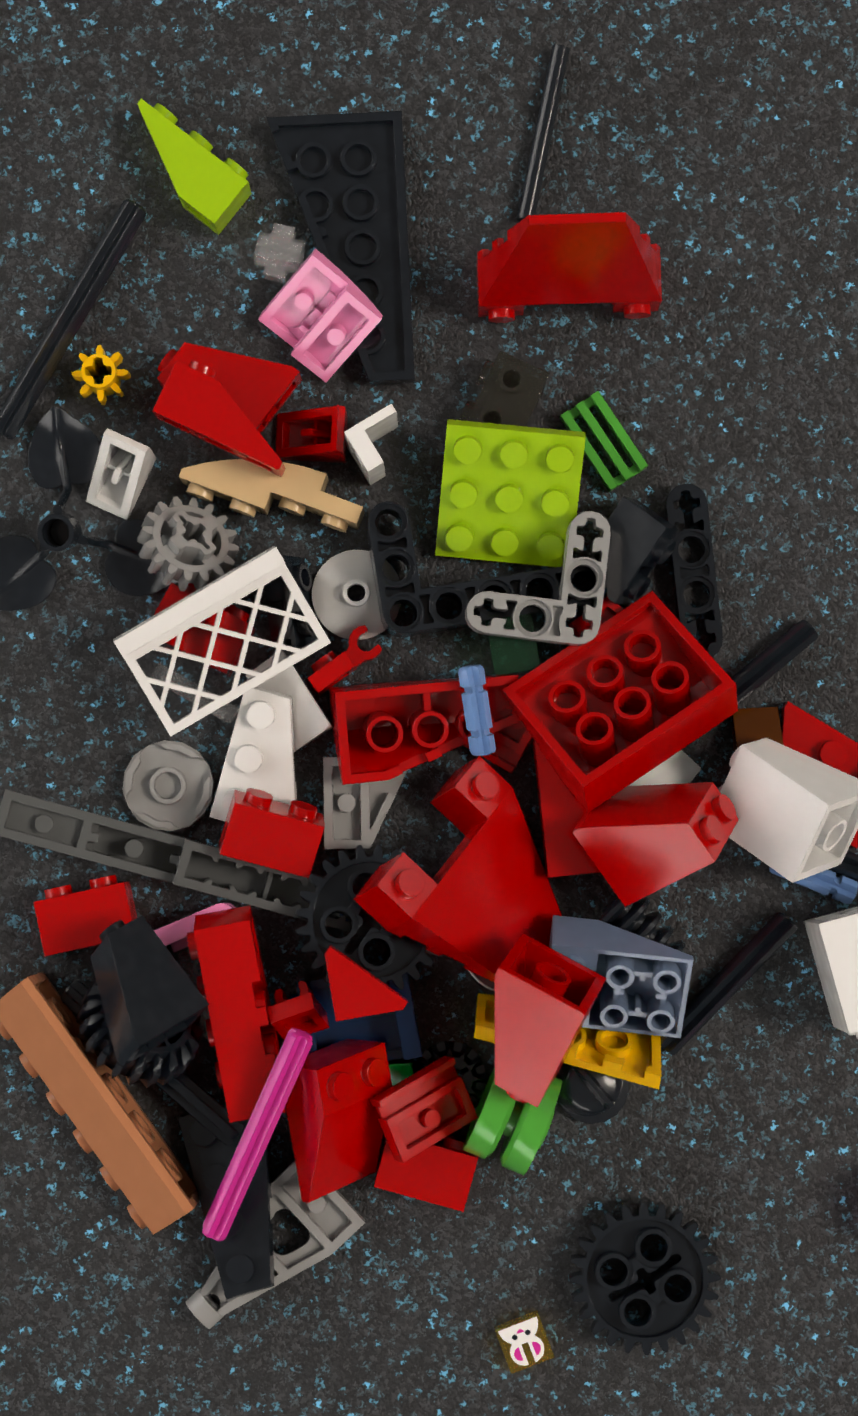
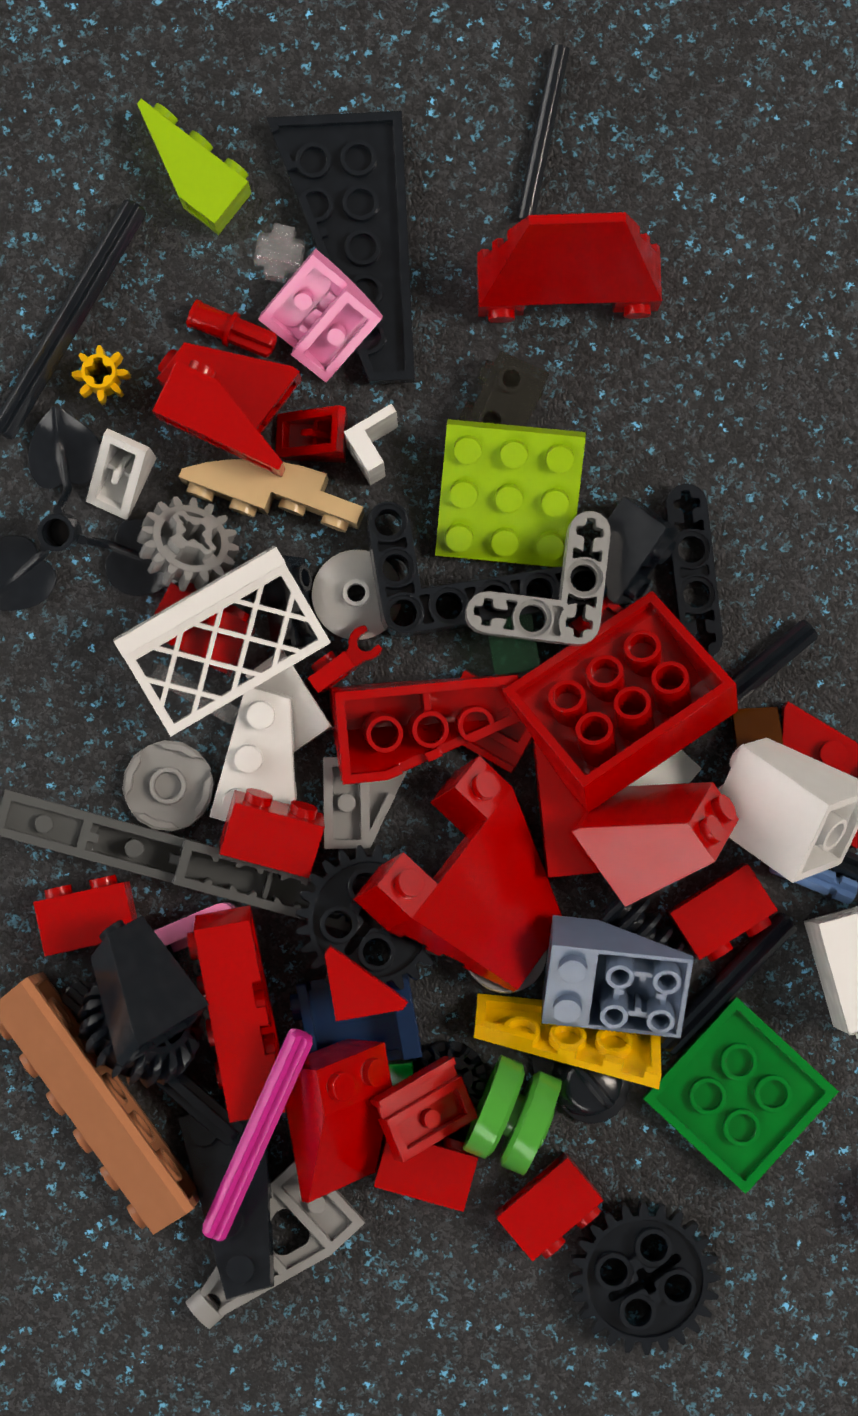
red tile [267,981,330,1040] -> none
medium blue axle [458,664,496,756] -> none
slope [494,933,607,1108] -> none
tile [494,1310,554,1374] -> none
bright green tile [560,391,648,493] -> none
none -> red axle [186,299,277,358]
none -> red brick [495,1152,604,1262]
none -> green plate [642,996,839,1194]
none -> red brick [666,863,778,962]

